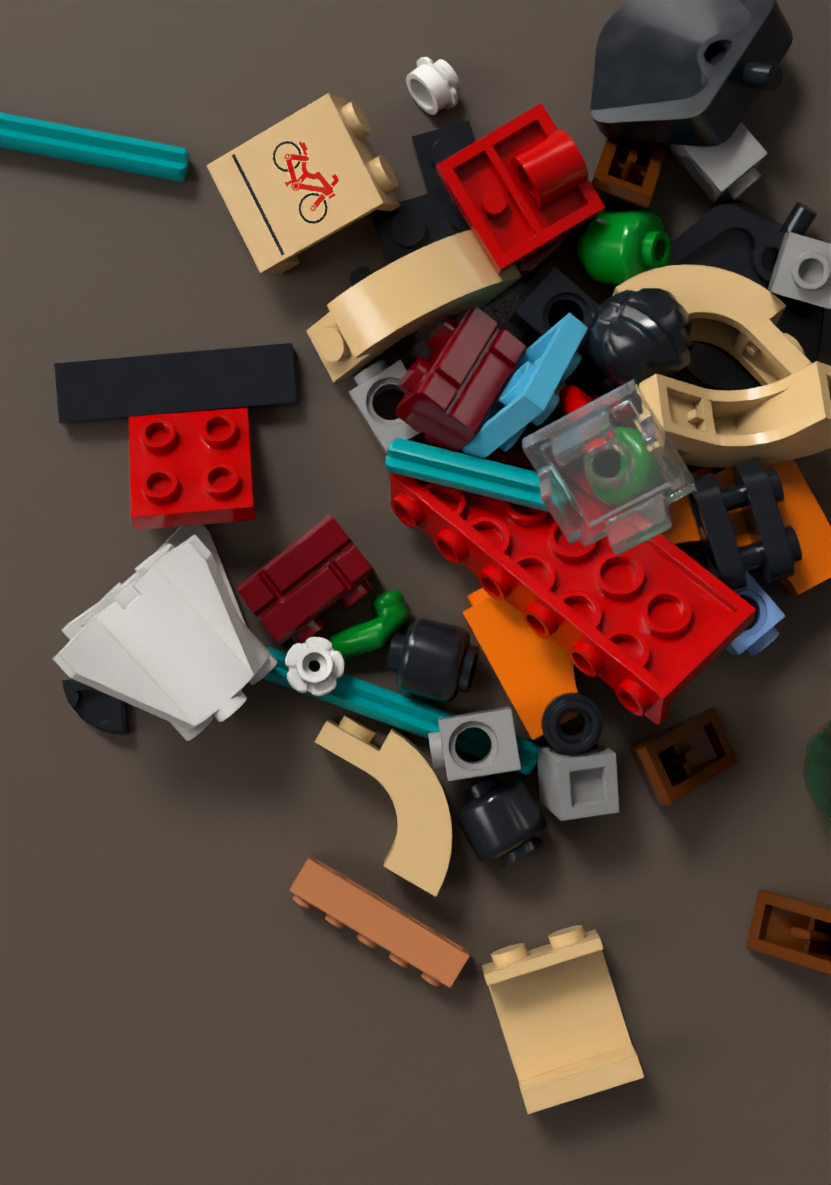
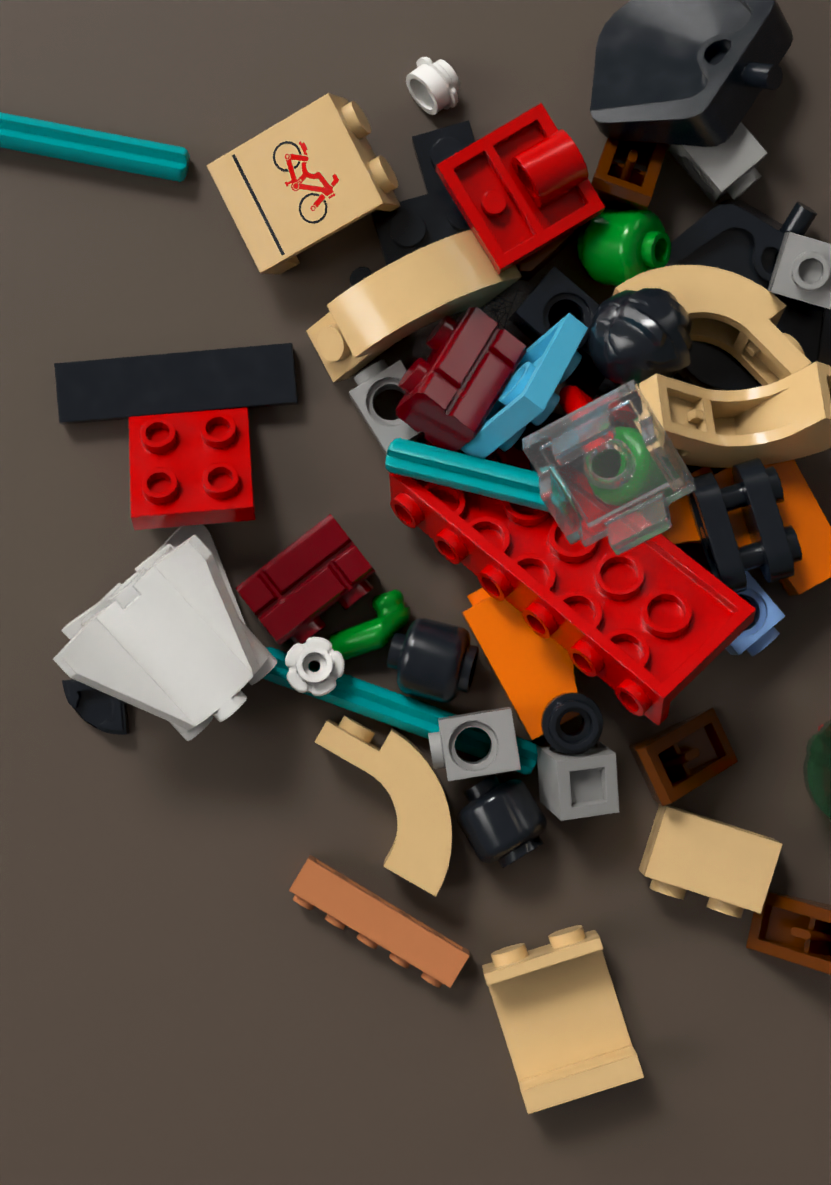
none -> tan brick [639,804,783,918]

